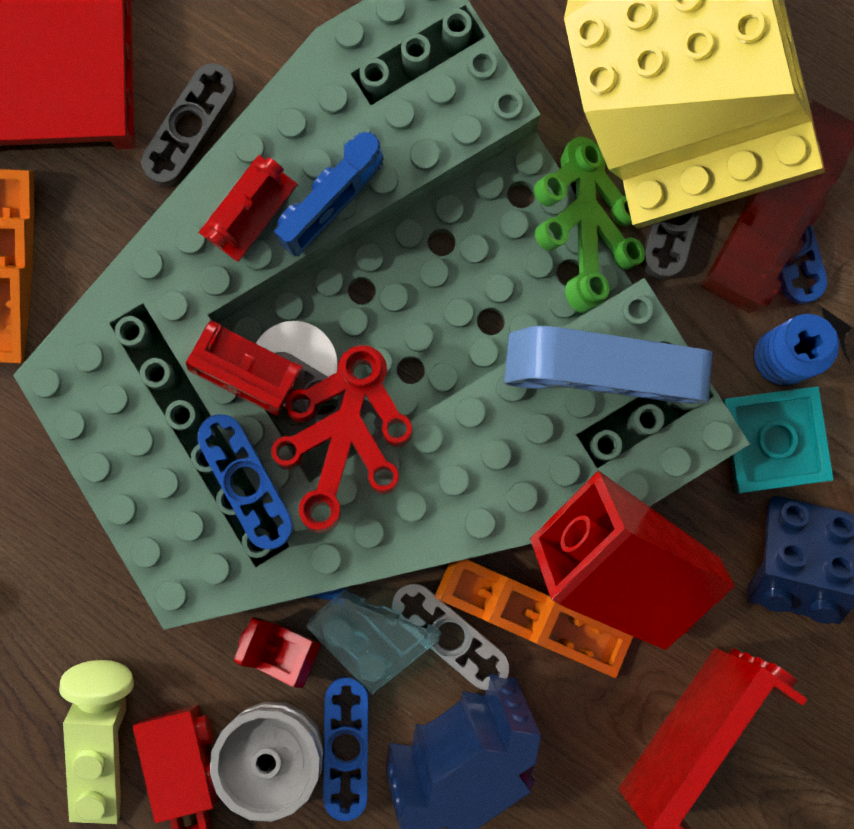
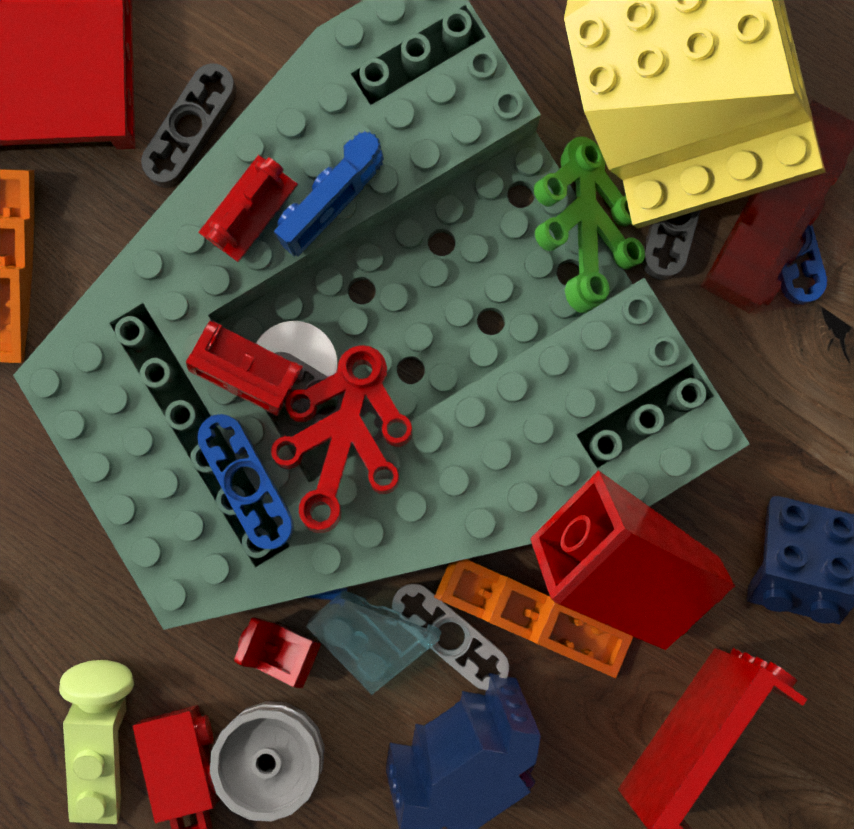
blue beam [323,676,369,821] -> none
medium blue beam [504,326,713,404] -> none
teal plate [722,386,833,494] -> none
blue piece [753,314,839,386] -> none

